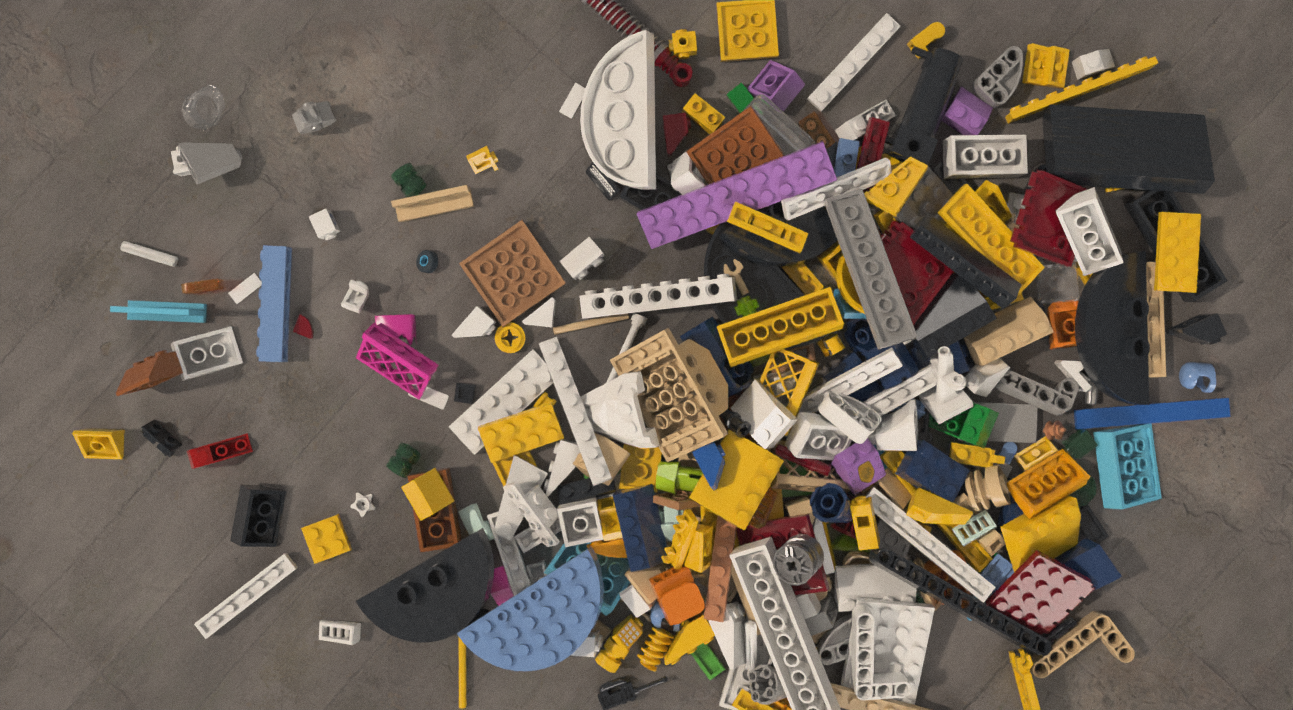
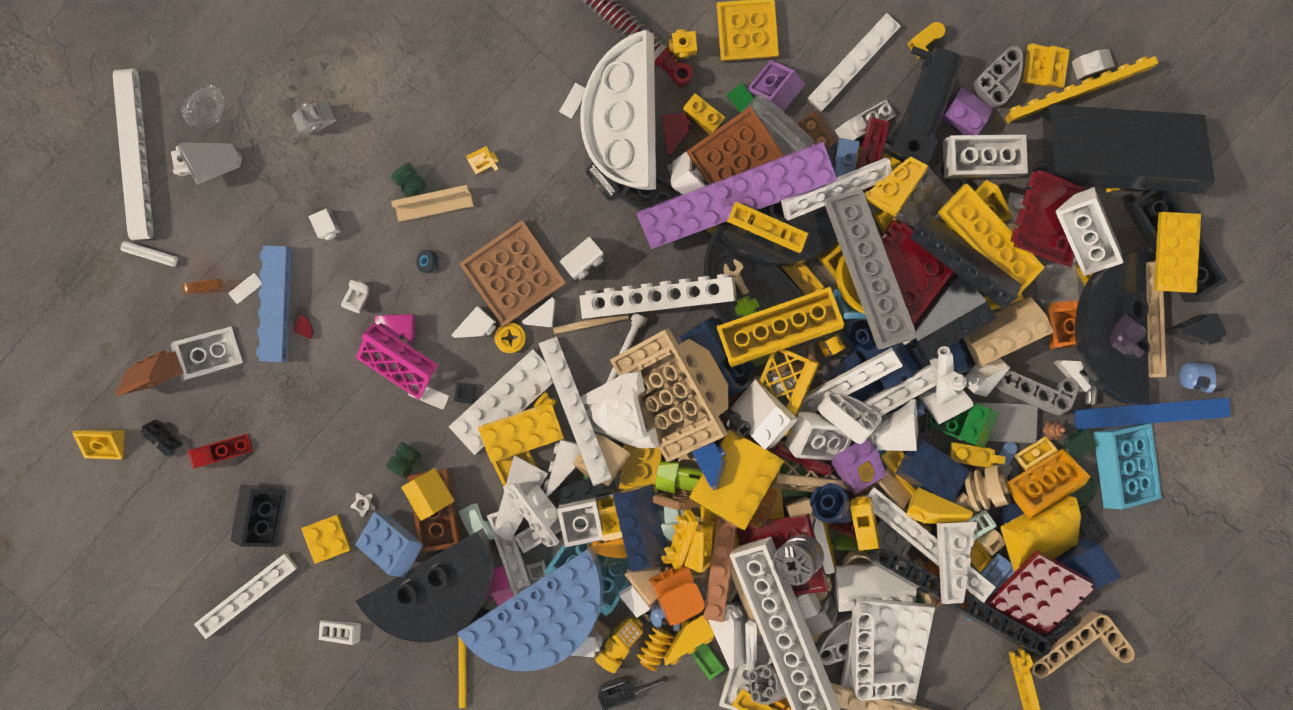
medium azure fence [110,300,207,323] -> none
none -> white beam [113,68,154,240]
none -> medium blue brick [355,512,424,578]
none -> white wing [937,522,977,604]
none -> clear purple brick [1110,314,1148,358]

